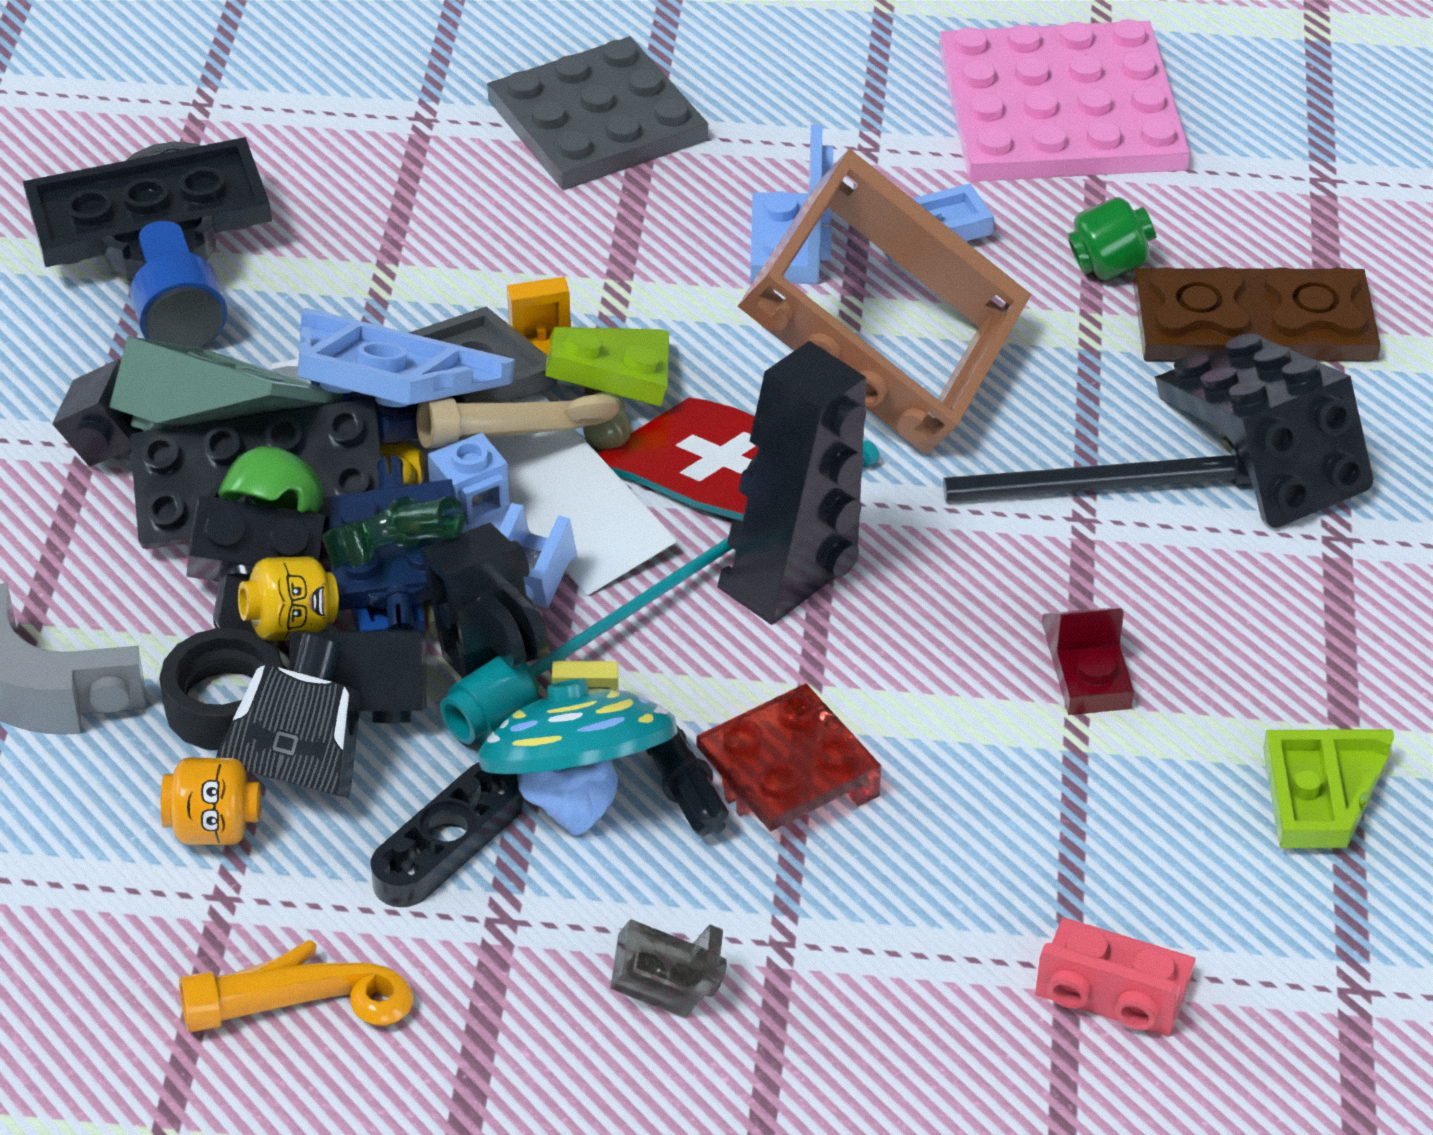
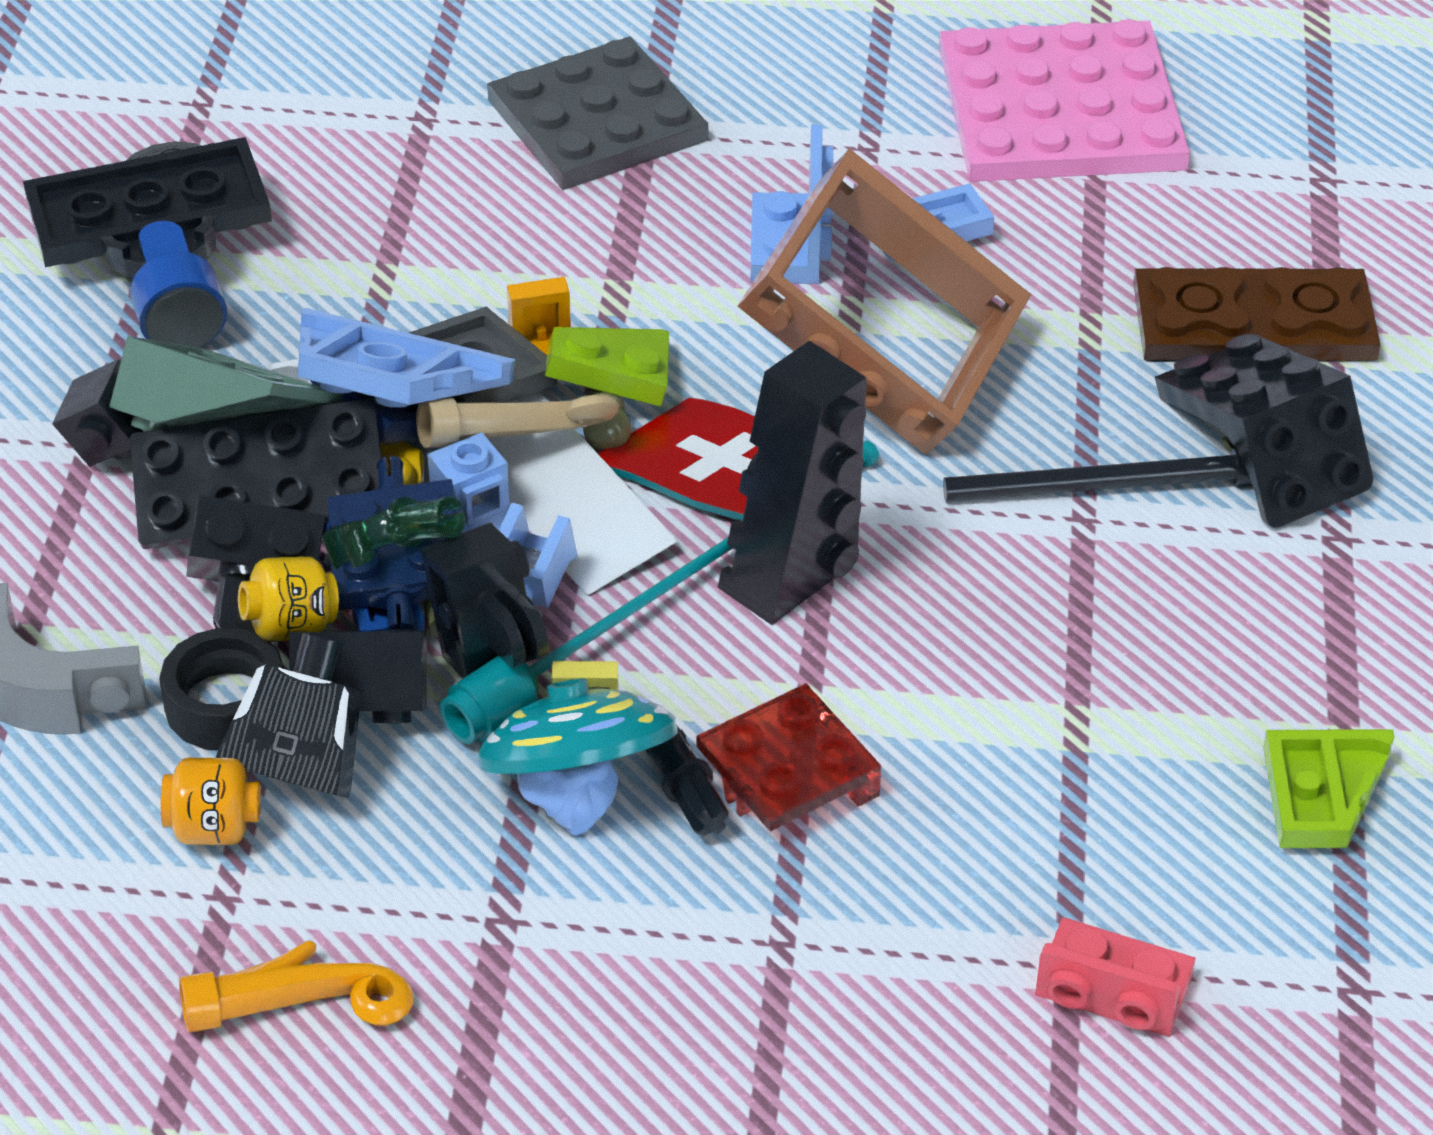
bright green hair [218,446,324,513] -> none
black beam [371,762,523,907] -> none
clear smoke bracket [610,919,727,1018] -> none
dark red slope [1042,608,1134,715] -> none
green head [1067,197,1157,281] -> none

